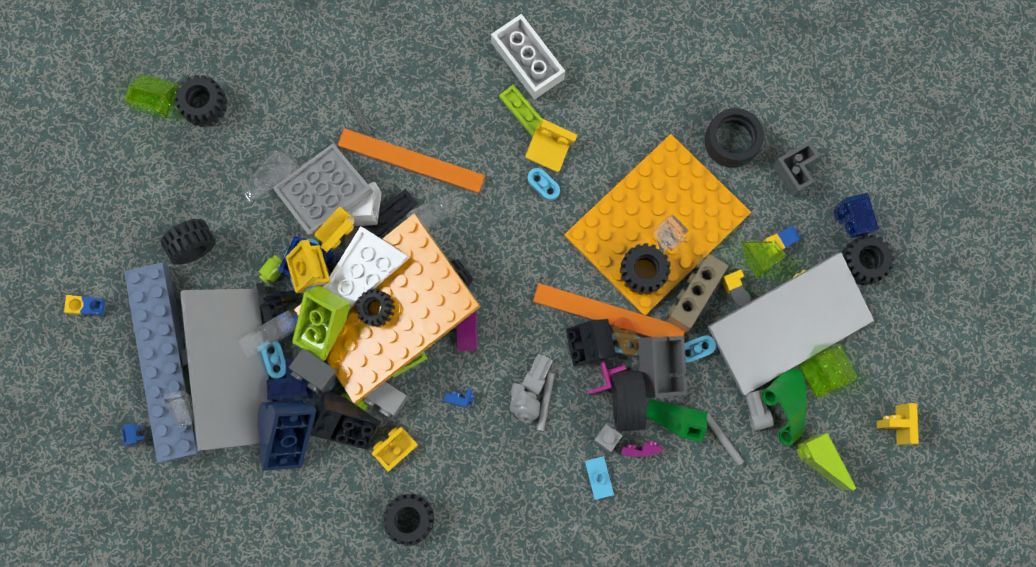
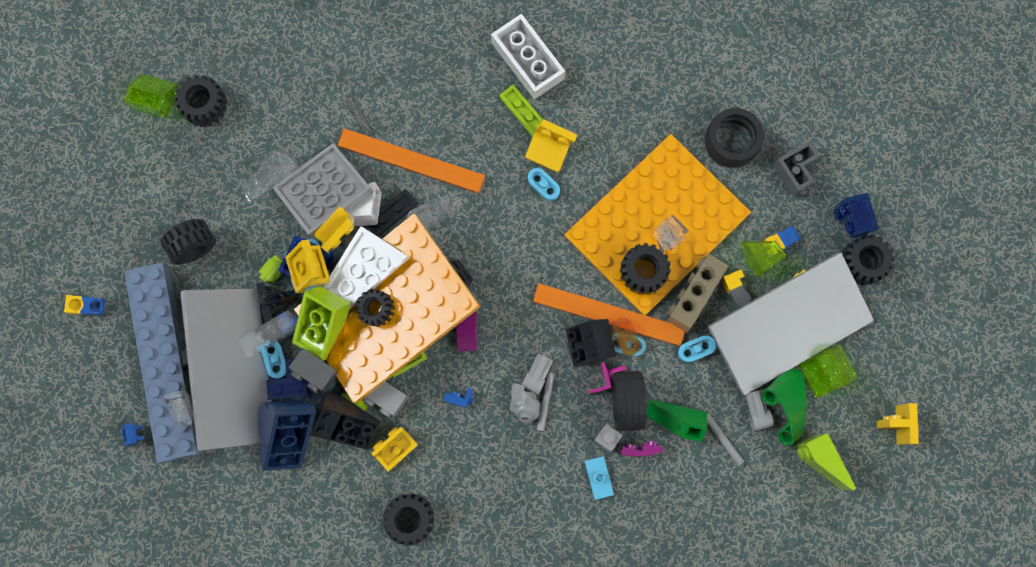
dark grey piece [638,336,687,398] -> none

